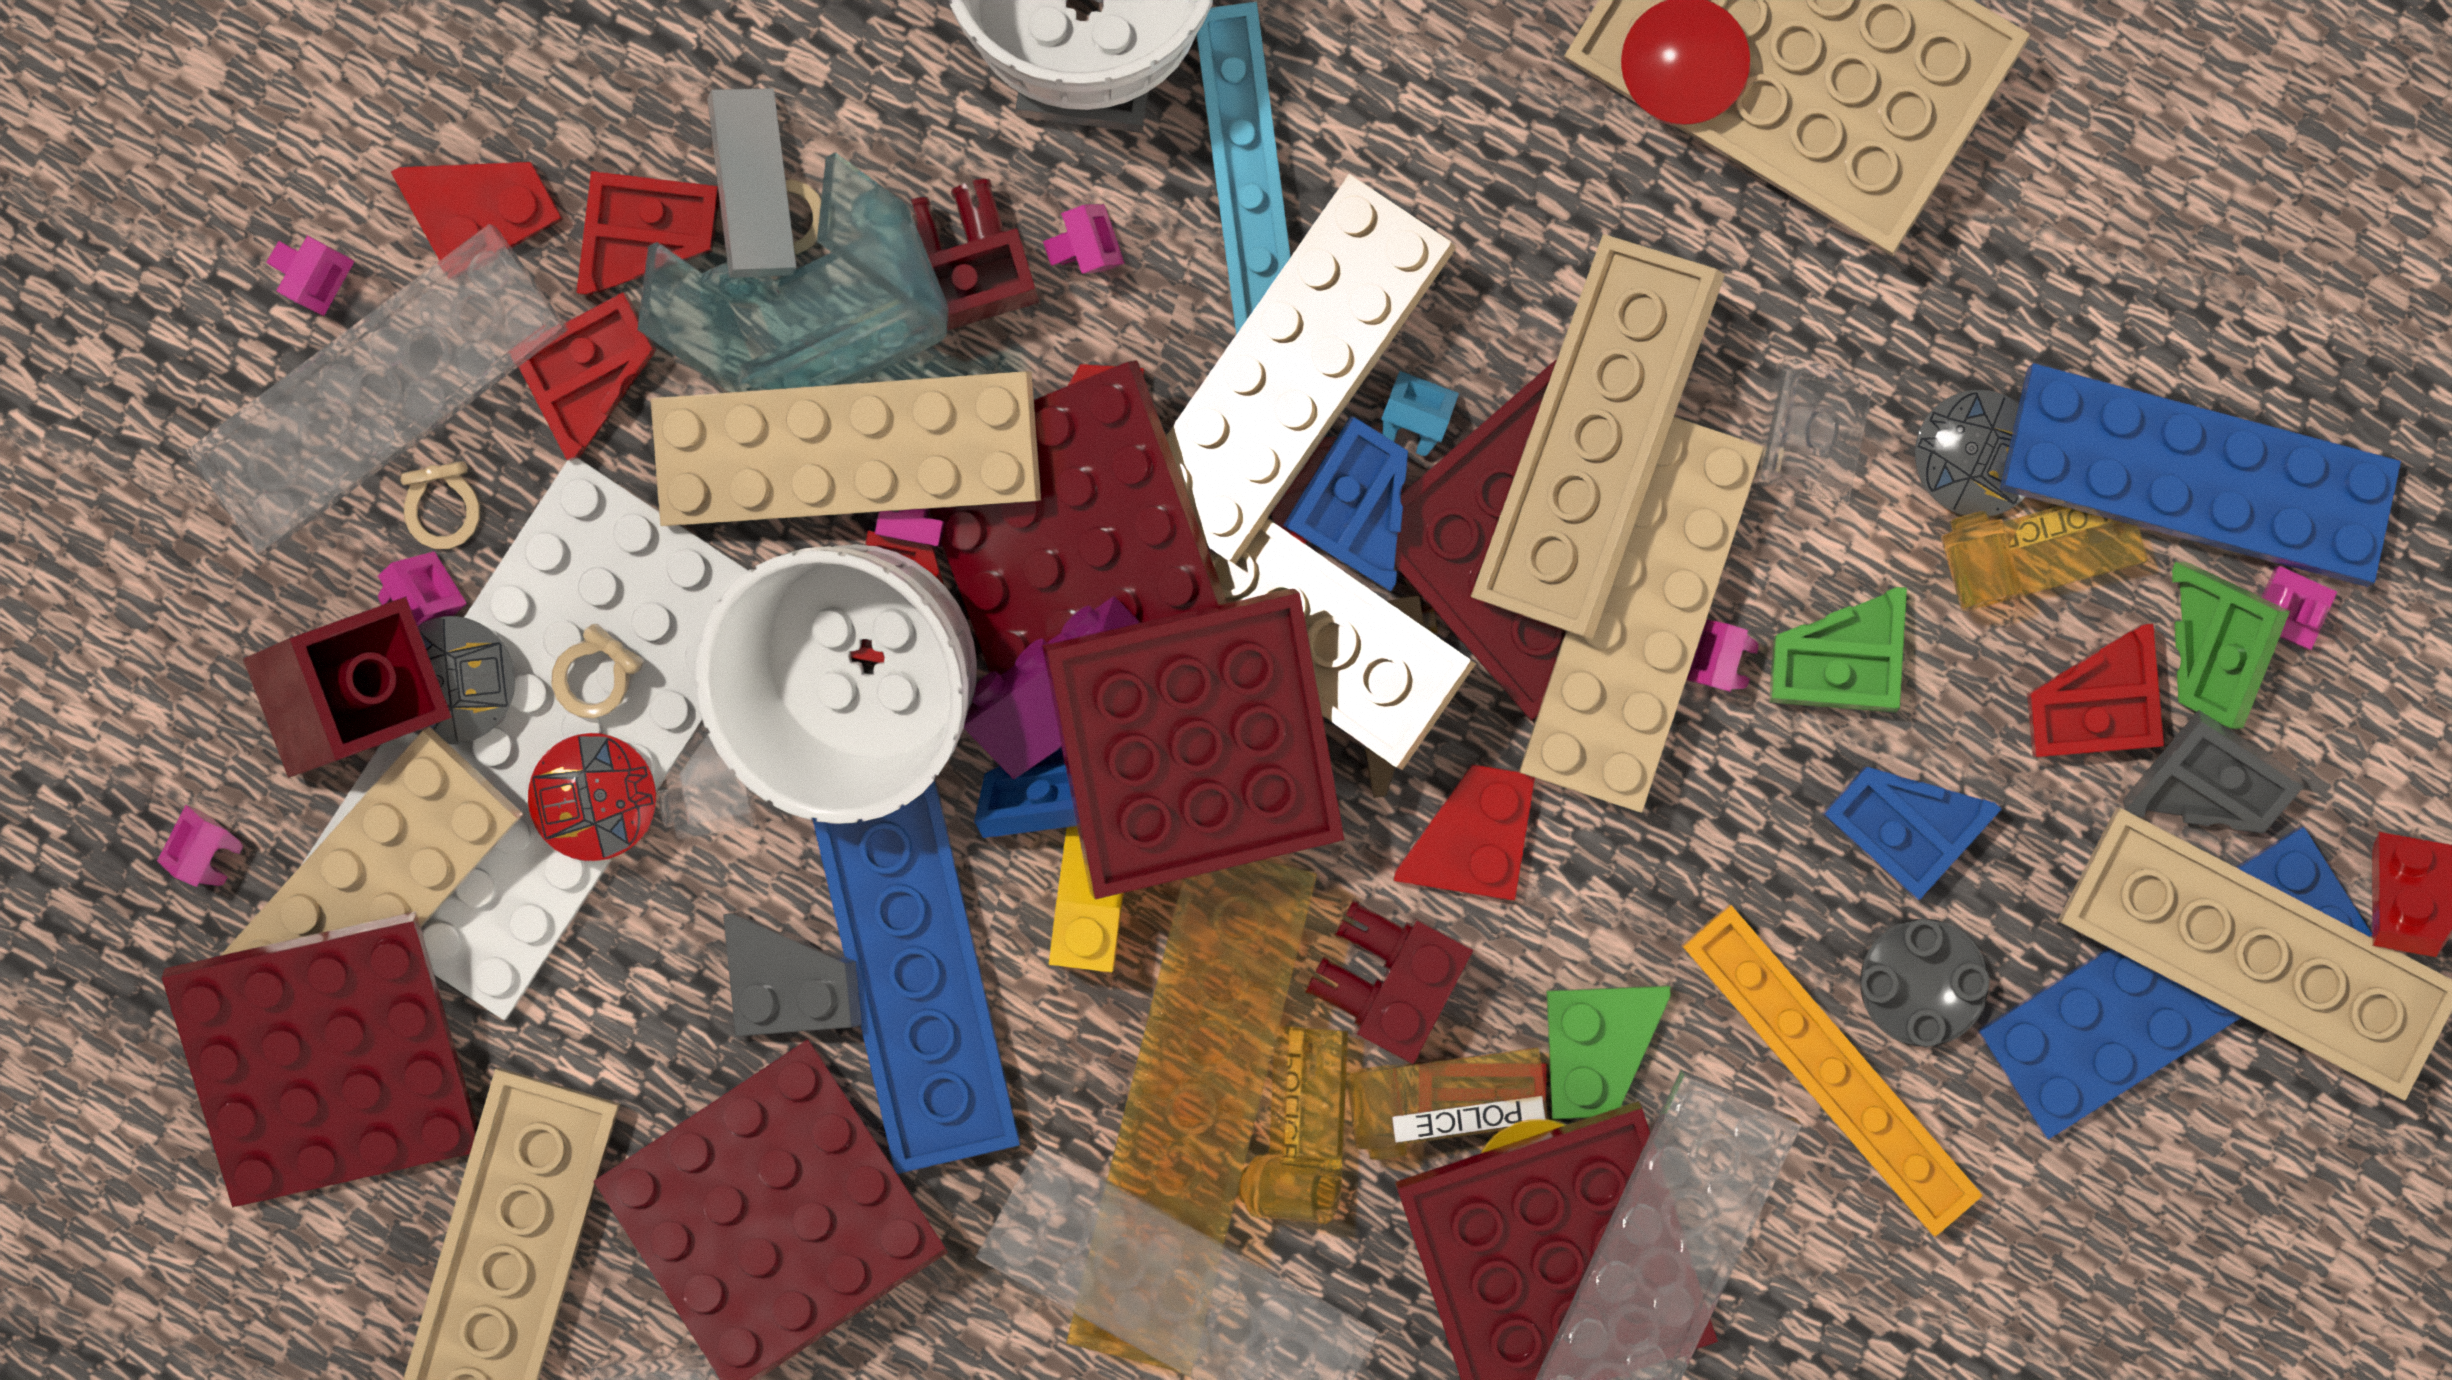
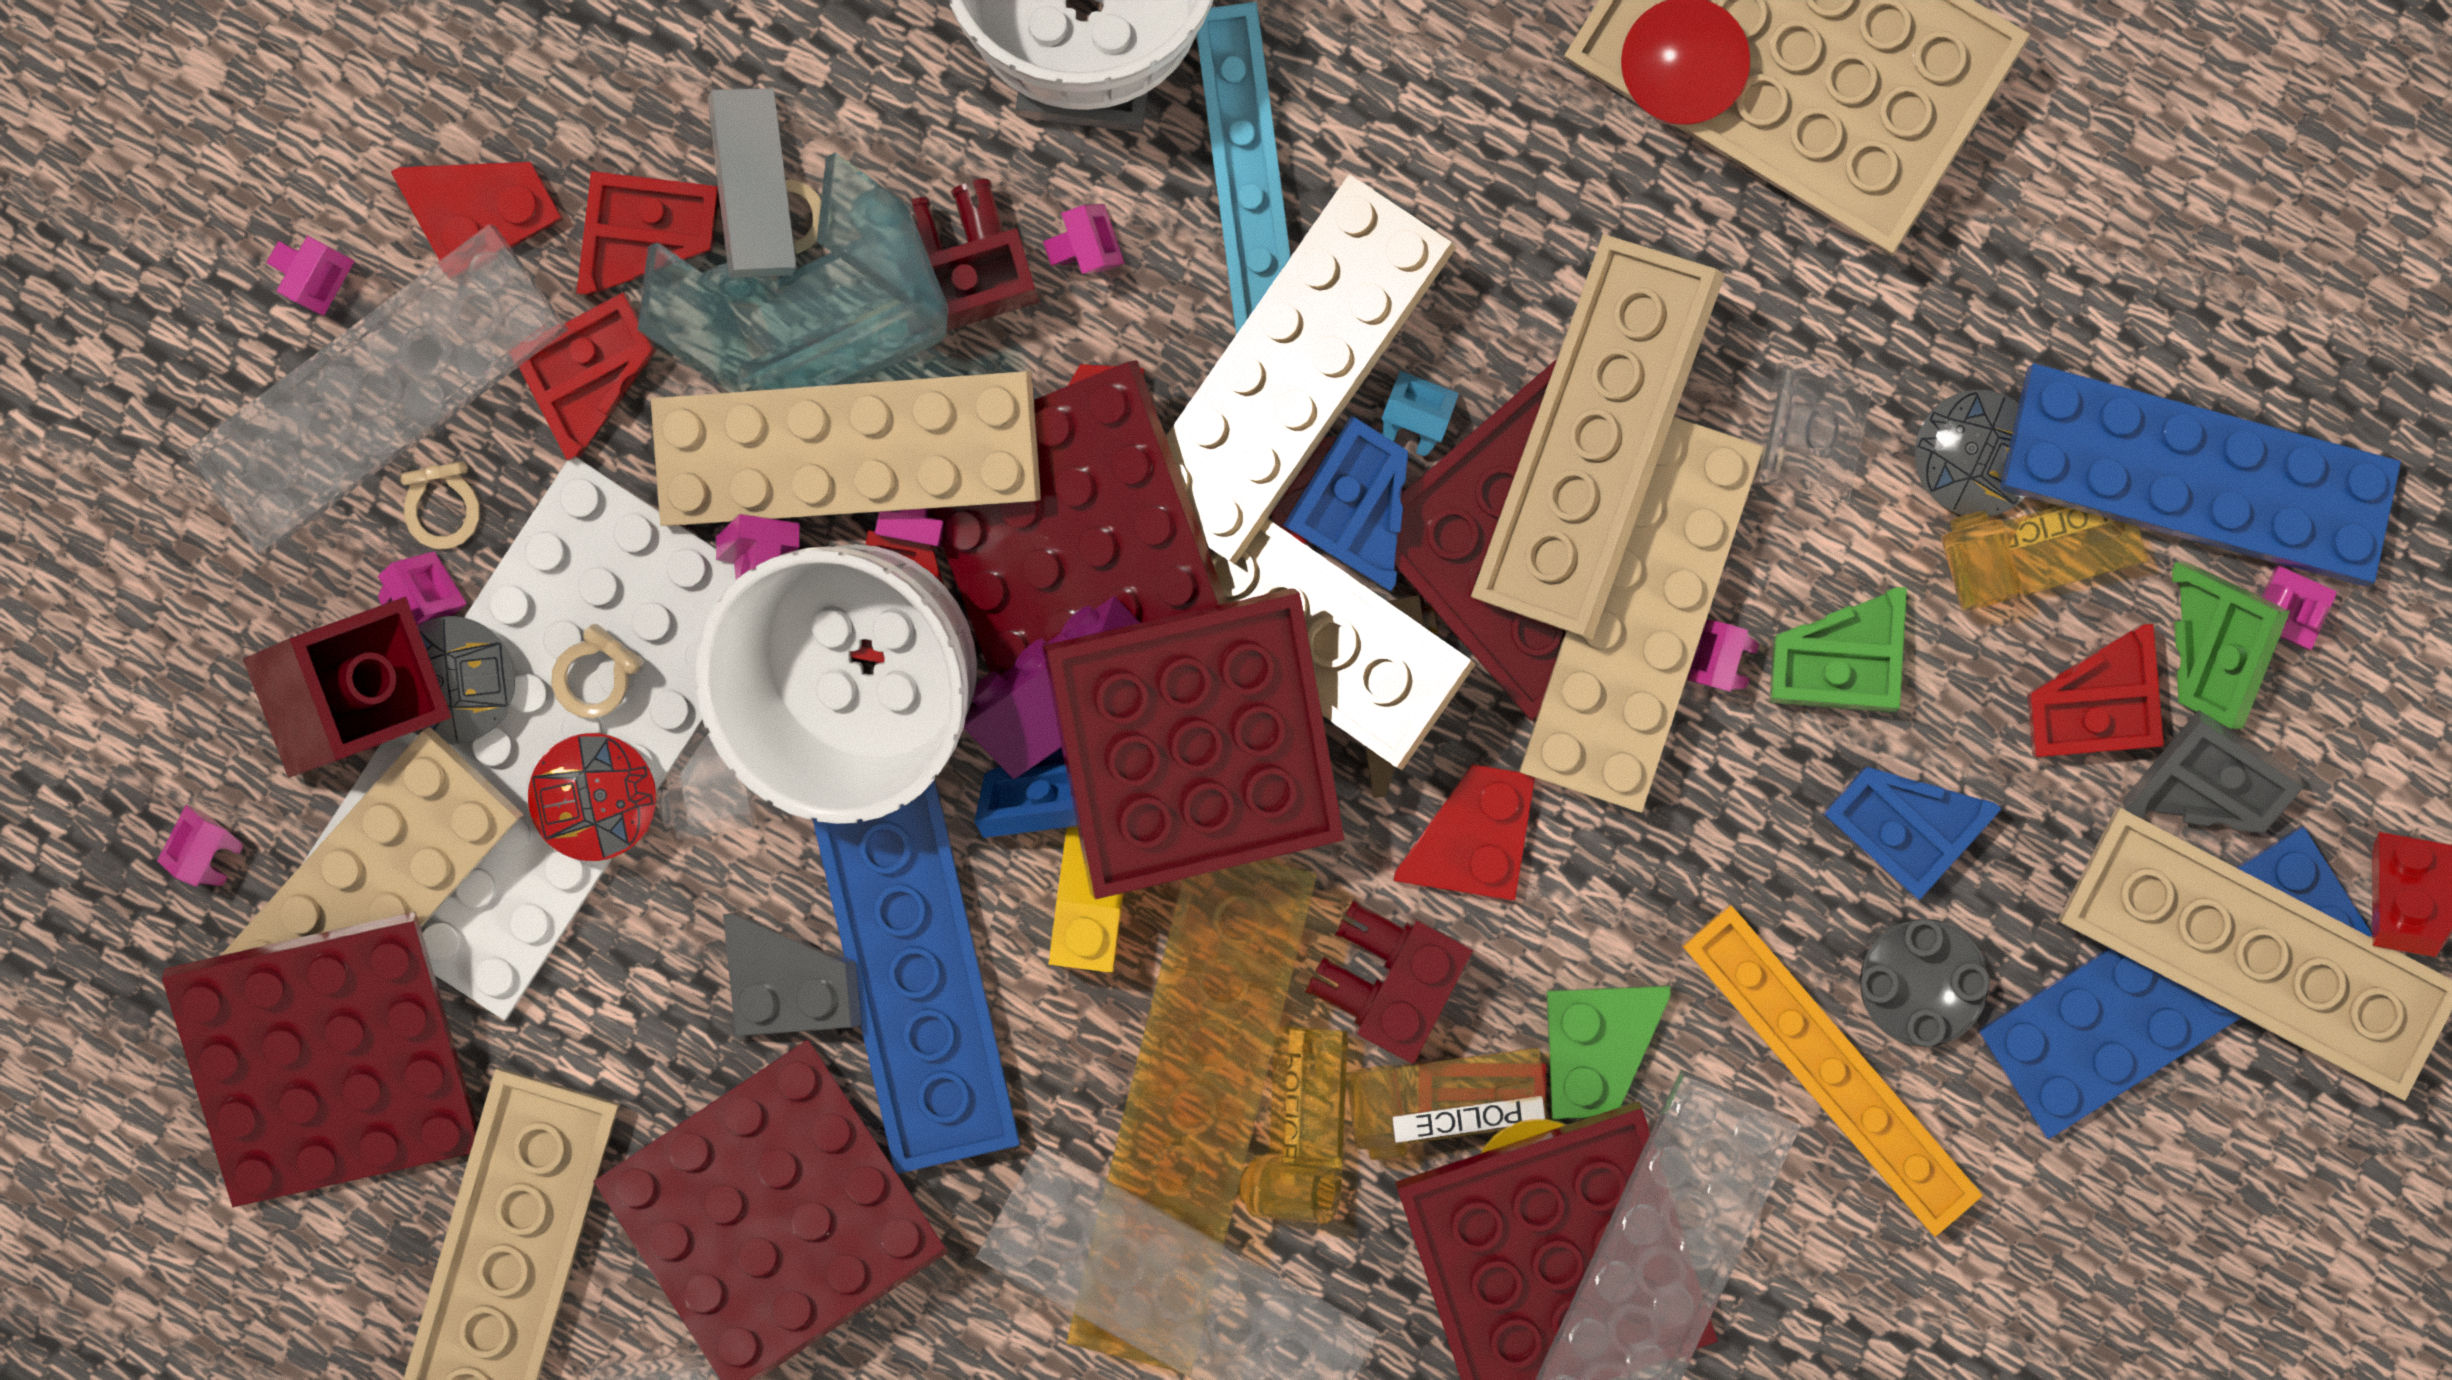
none -> dark pink tile [716,514,799,580]

